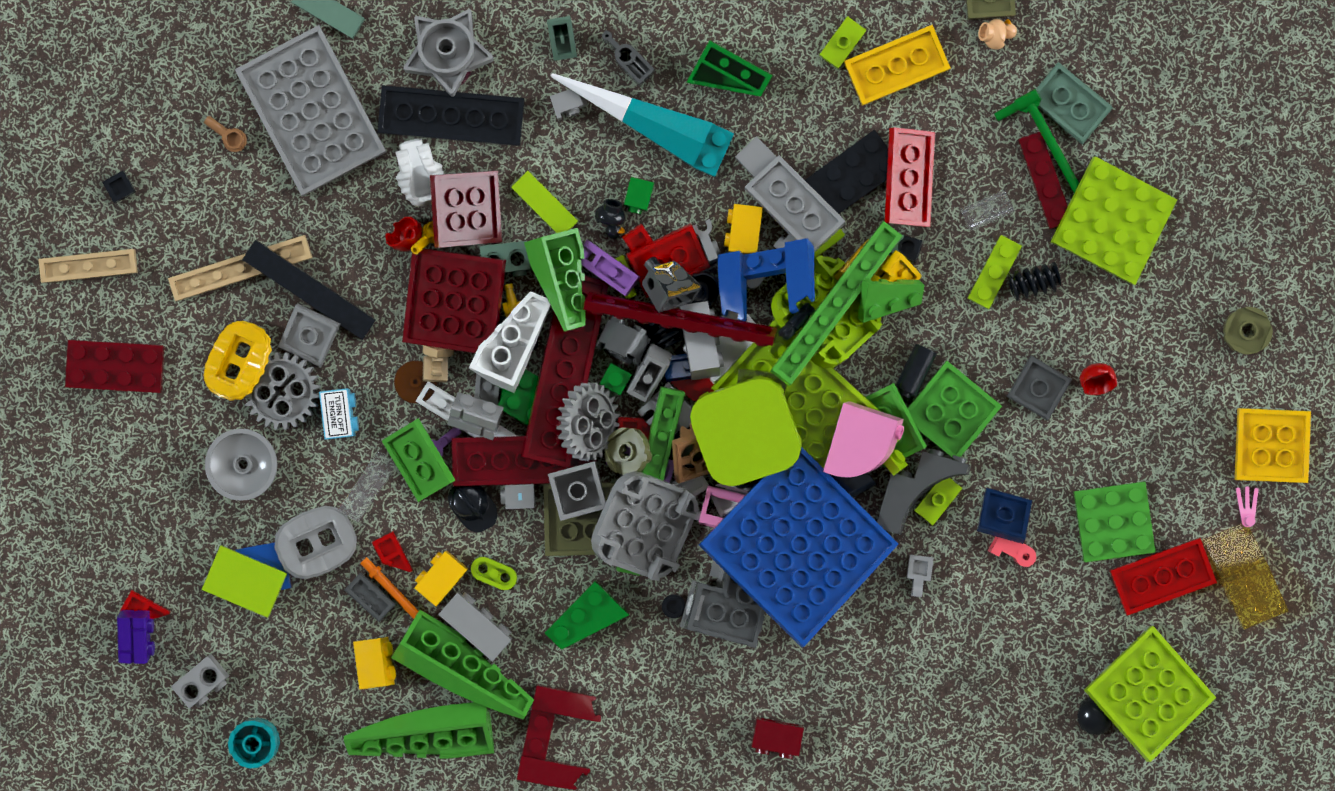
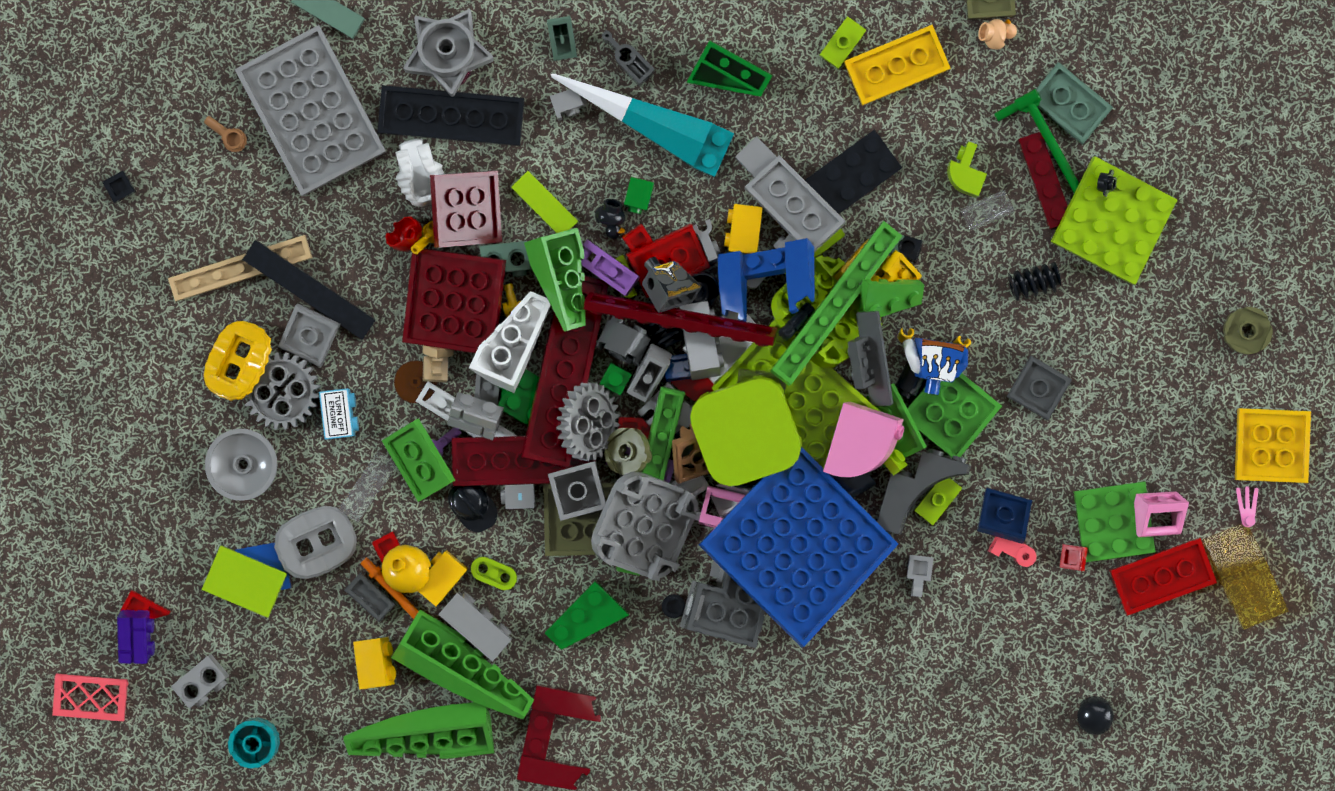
tan plate [39,249,138,283] -> none
dark red plate [65,340,165,393] -> none
dark red brick [751,717,804,759] -> none
plate [885,127,935,228] -> none
lime plate [967,235,1022,309] -> none
red hair [1080,363,1118,395] -> none
lime plate [1084,626,1216,762] -> none
none -> coral window [52,673,129,722]
none -> yellow cylinder [381,545,431,593]
none -> dark grey bracket [848,311,893,406]
none -> torso [897,328,971,395]
none -> lime brick [947,141,987,198]
none -> tile [1059,544,1088,571]
none -> black plate [1097,169,1117,197]
none -> bright pink tile [1134,491,1189,537]

